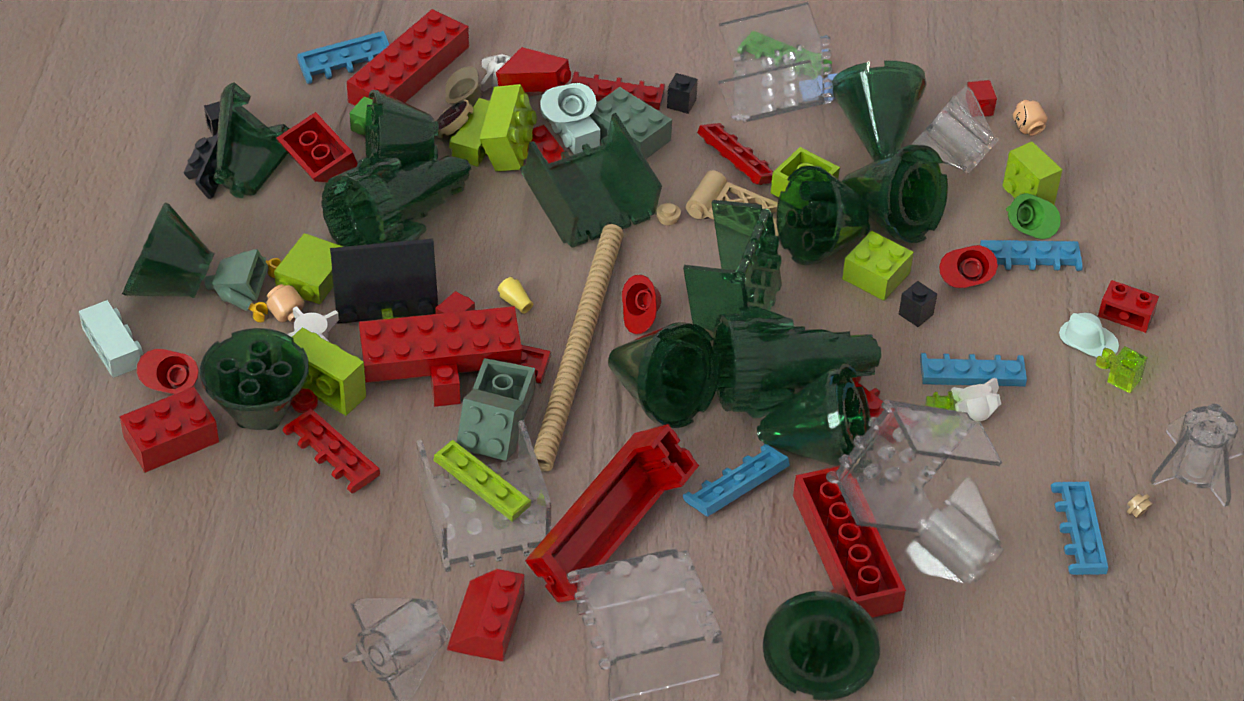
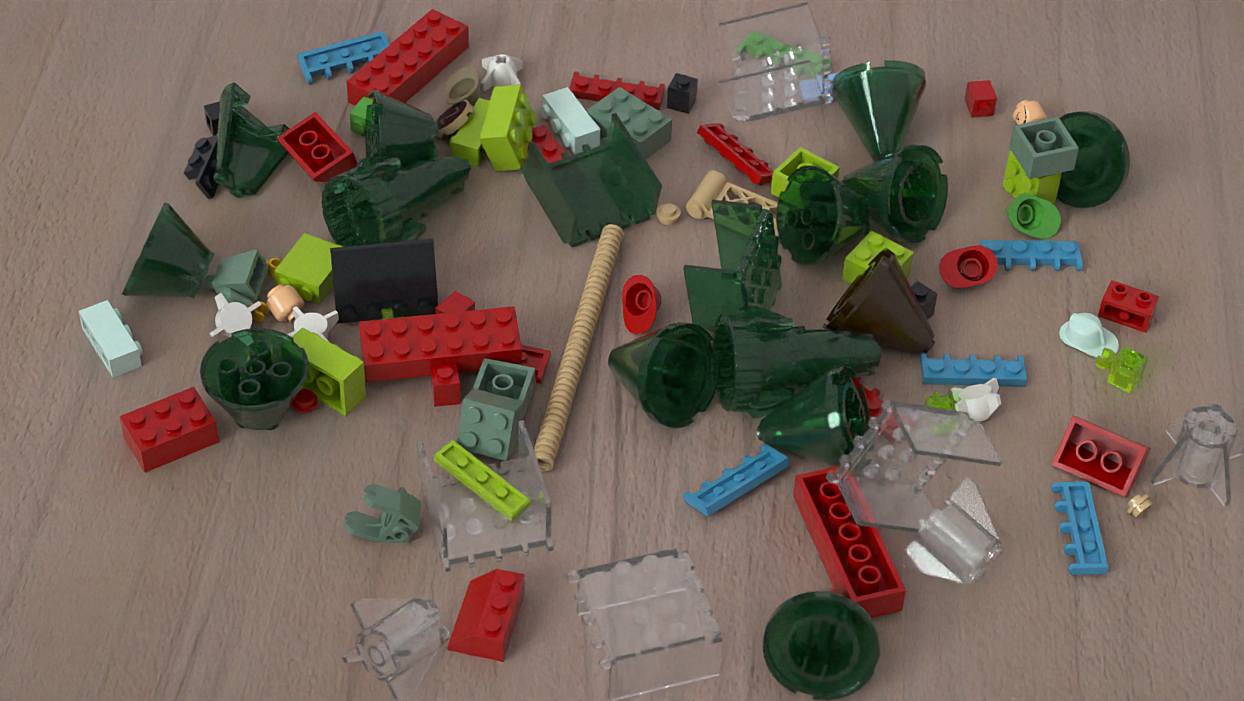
red piece [137,349,199,394] -> none
red hinge [282,409,380,493] -> none
red slope [496,47,571,97] -> none
light yellow cone [498,277,533,314] -> none
red brick [525,424,699,603] -> none
light aqua piece [540,83,596,123] -> none
clear brick [909,85,999,174] -> none
none -> white piece [209,293,261,346]
none -> sand green piece [343,484,421,543]
none -> dark brown cone [822,247,935,355]
none -> sand green brick [1009,117,1079,179]
none -> red slope [1051,416,1151,497]
none -> clear green cone [1056,111,1130,208]

